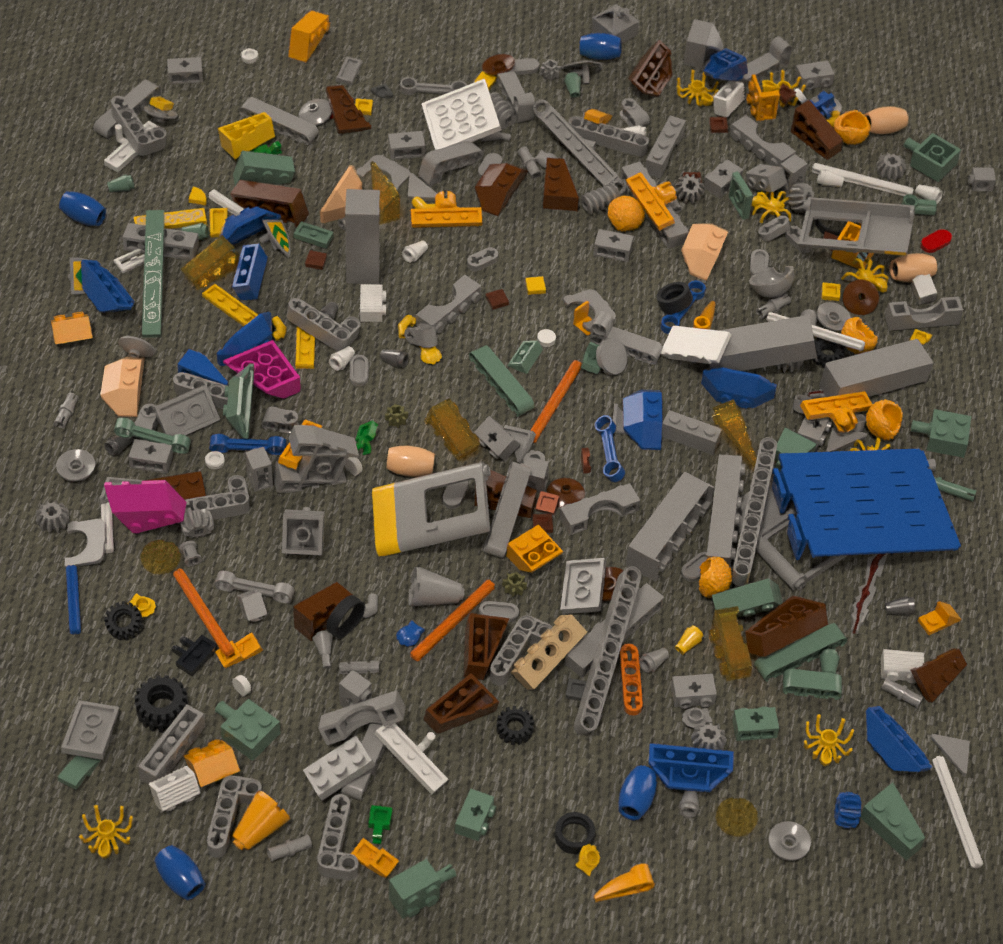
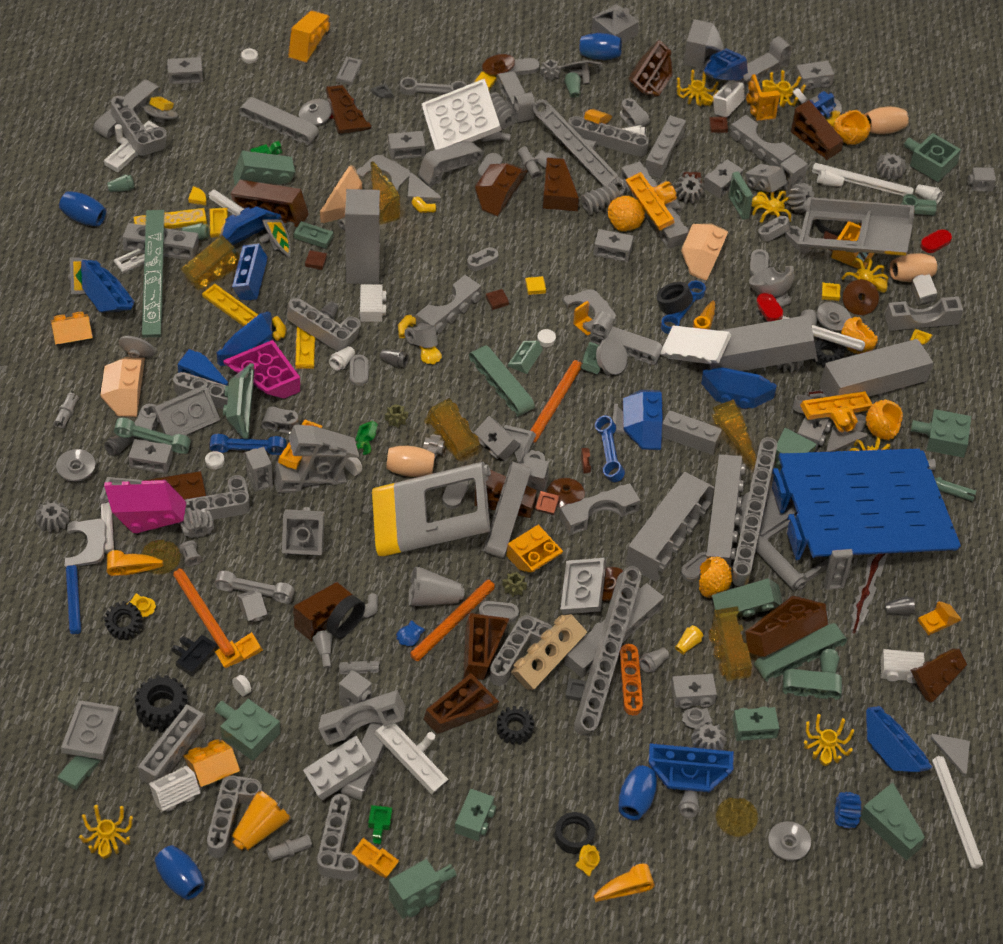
yellow wedge [218,112,275,159] -> none
yellow tile [355,99,373,115] -> none
white cone [402,241,428,262] -> none
light orange plate [411,191,482,228] -> none
copper tile [532,514,553,533] -> none
copper tile [779,84,796,105] -> none
light grey pin [881,677,923,708] -> none
none -> light orange piece [107,550,163,576]
none -> light grey gear [423,434,445,458]
none -> red tile [757,293,783,322]
none -> light grey tile [823,549,853,590]

